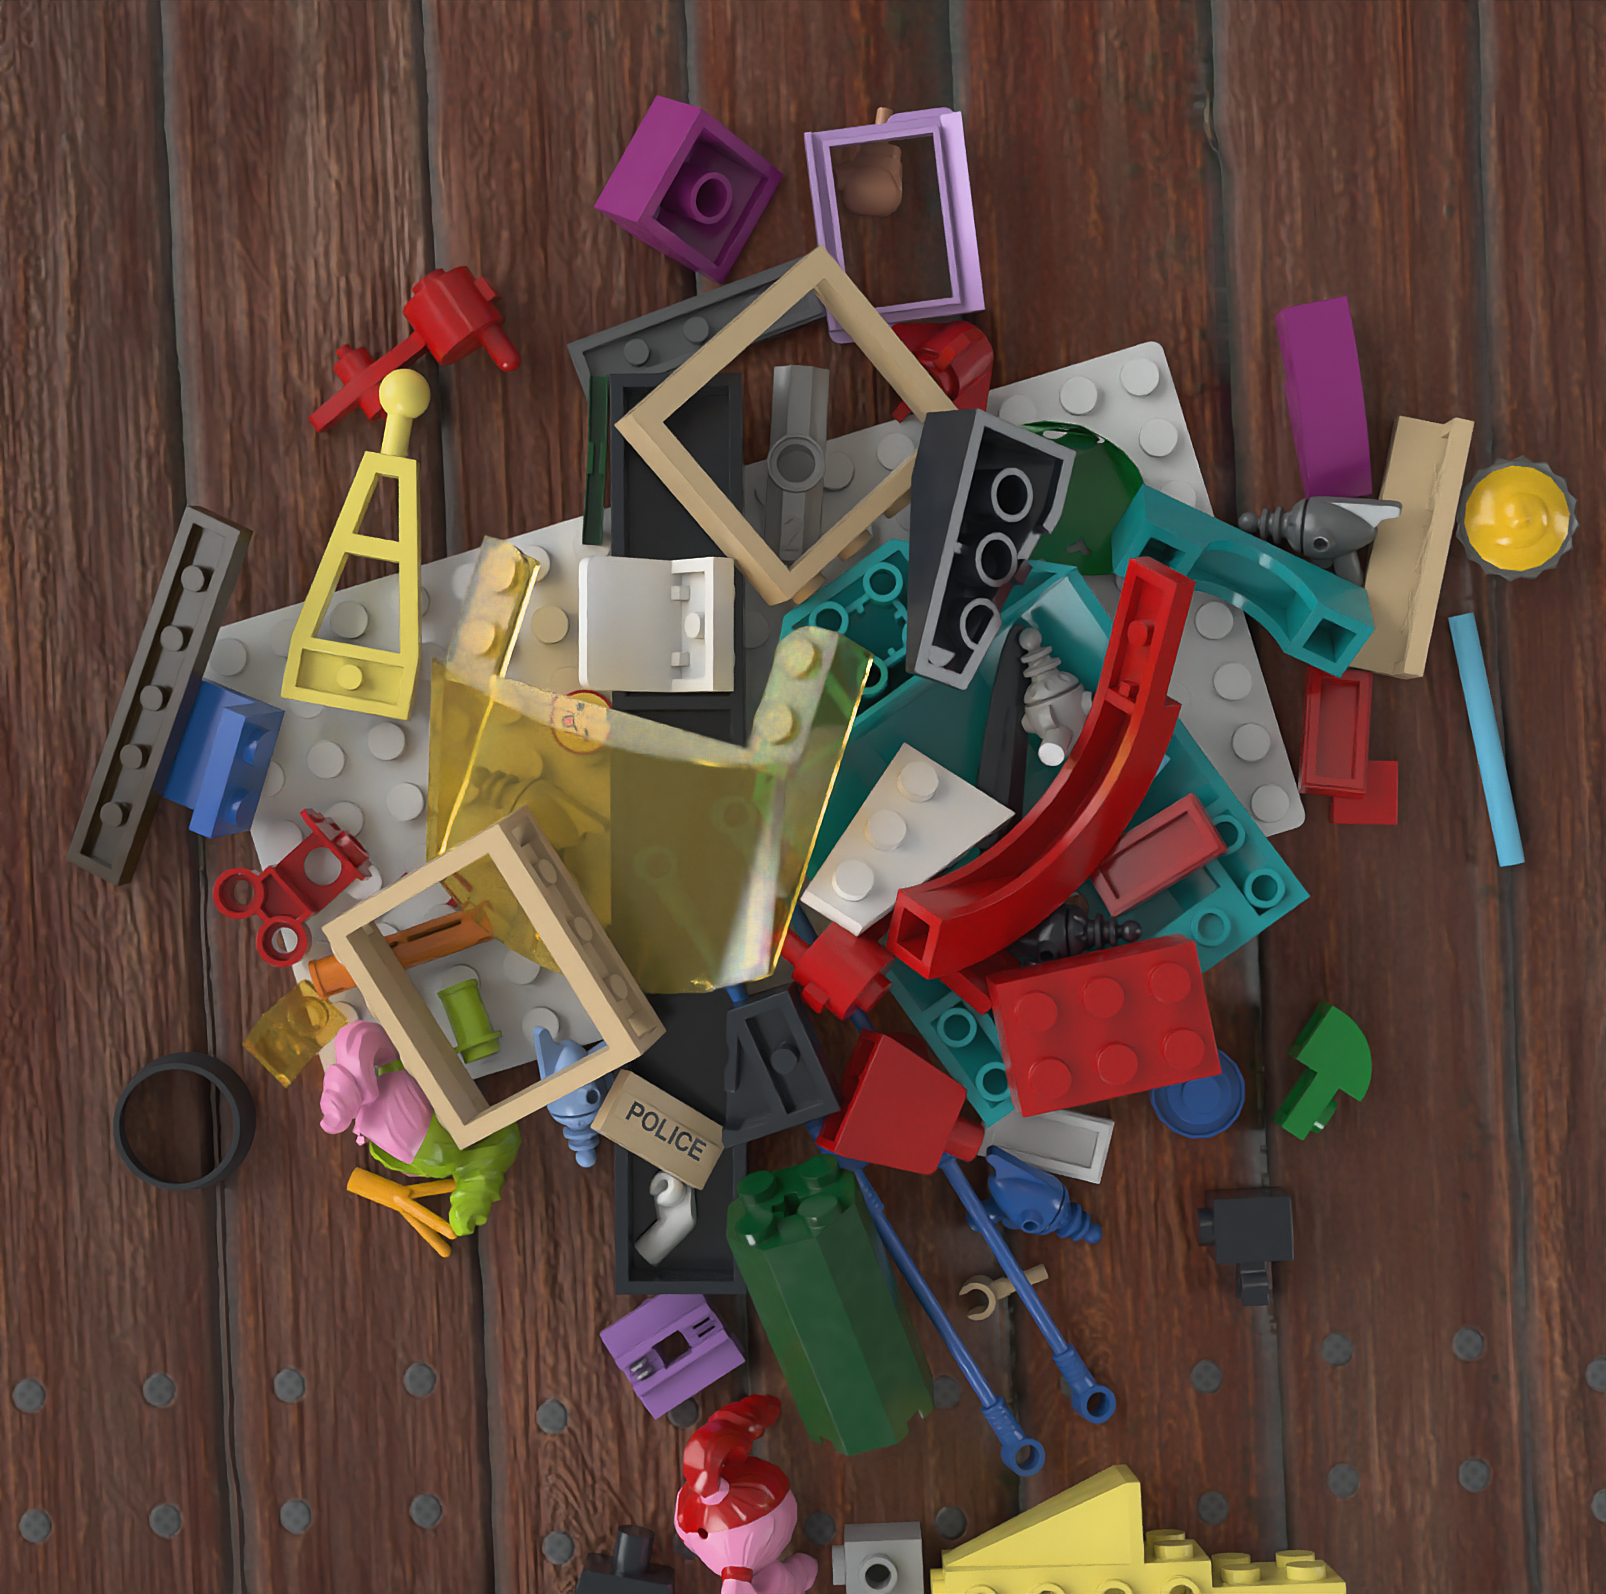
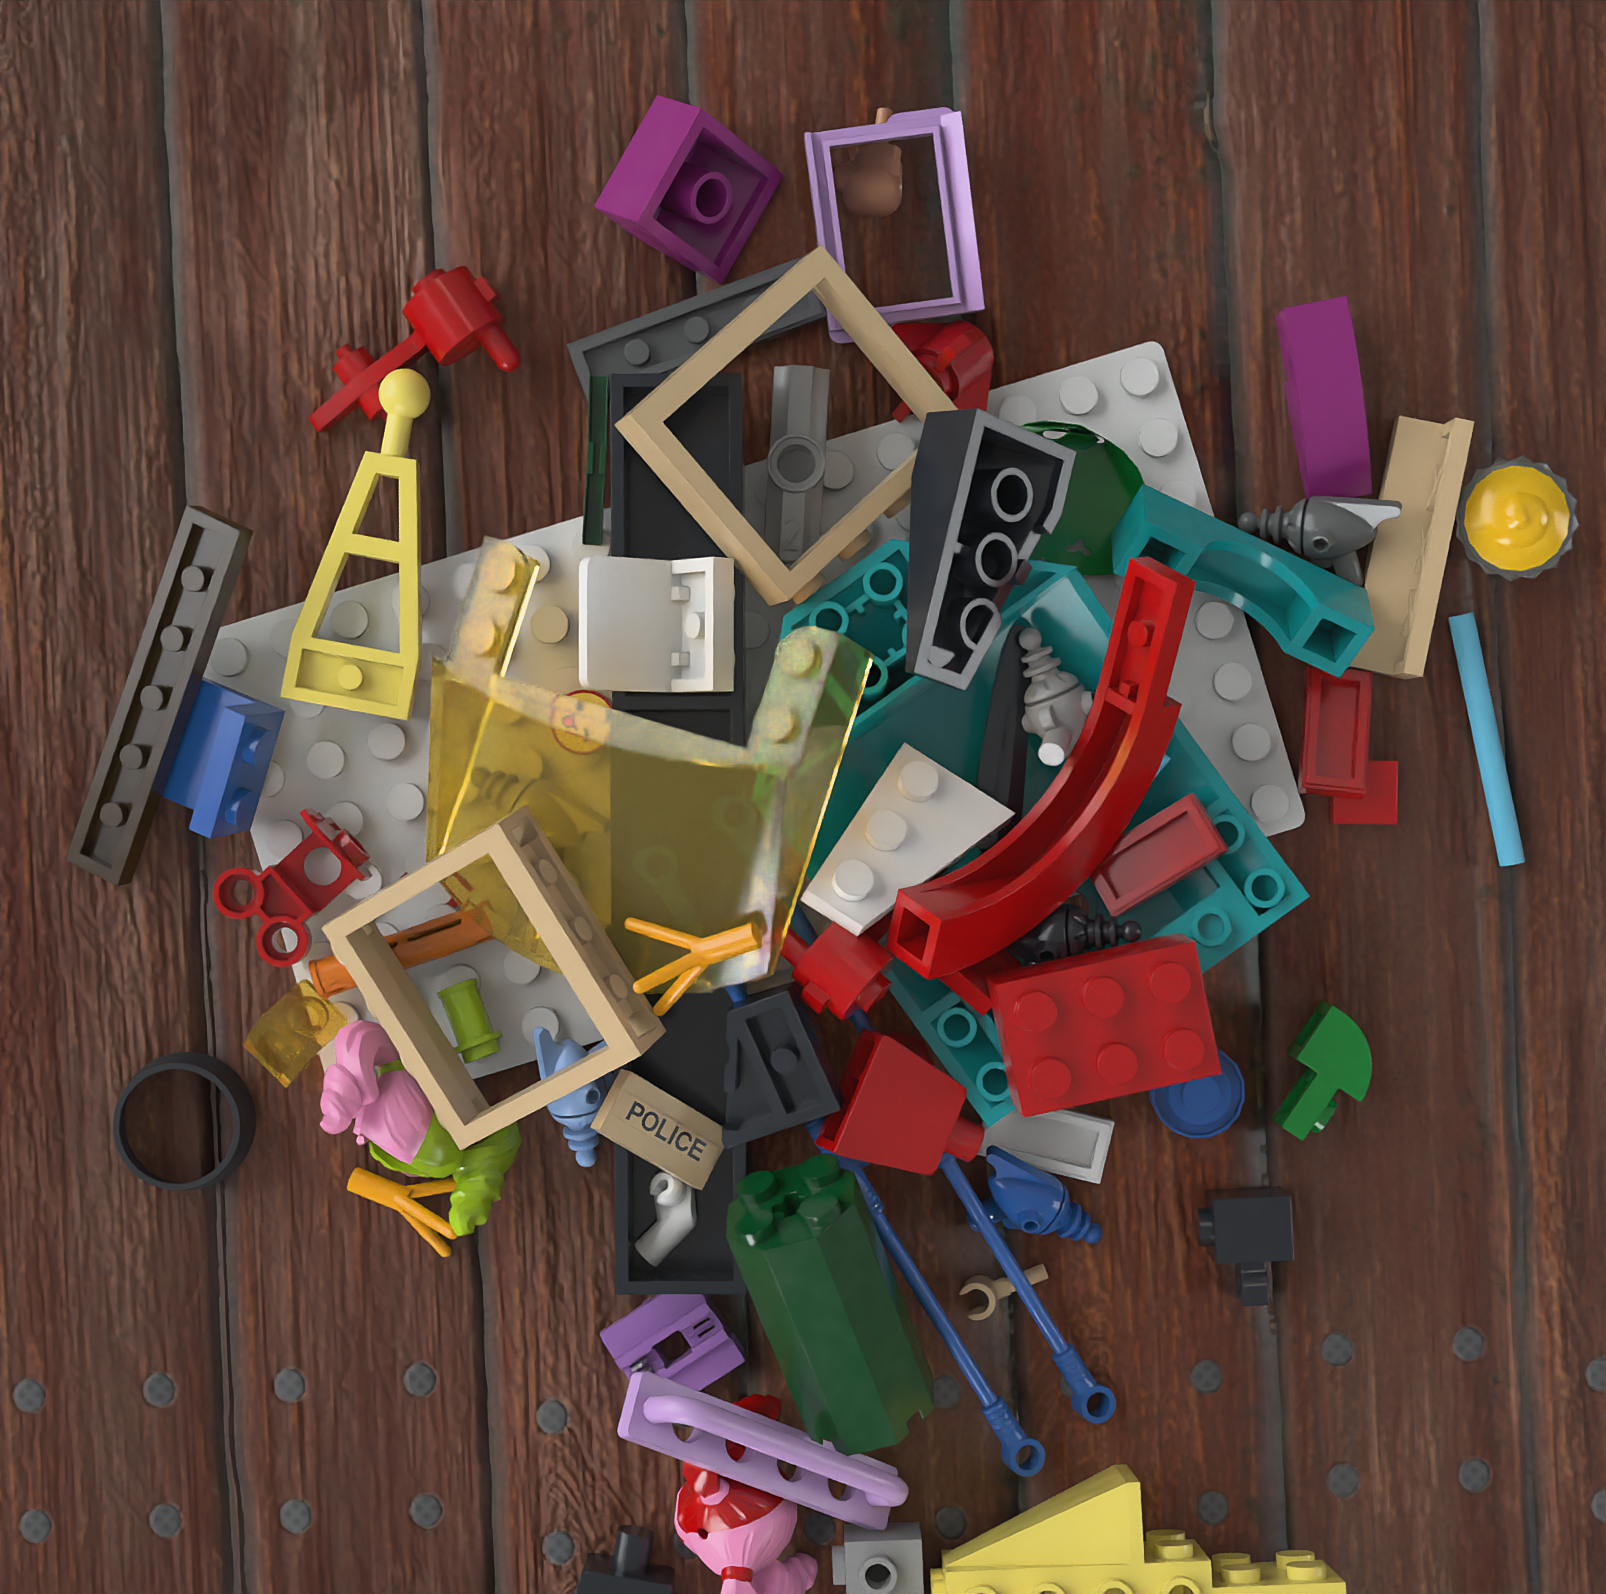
none -> lavender piece [617,1371,909,1530]
none -> light orange plant [624,917,762,1016]

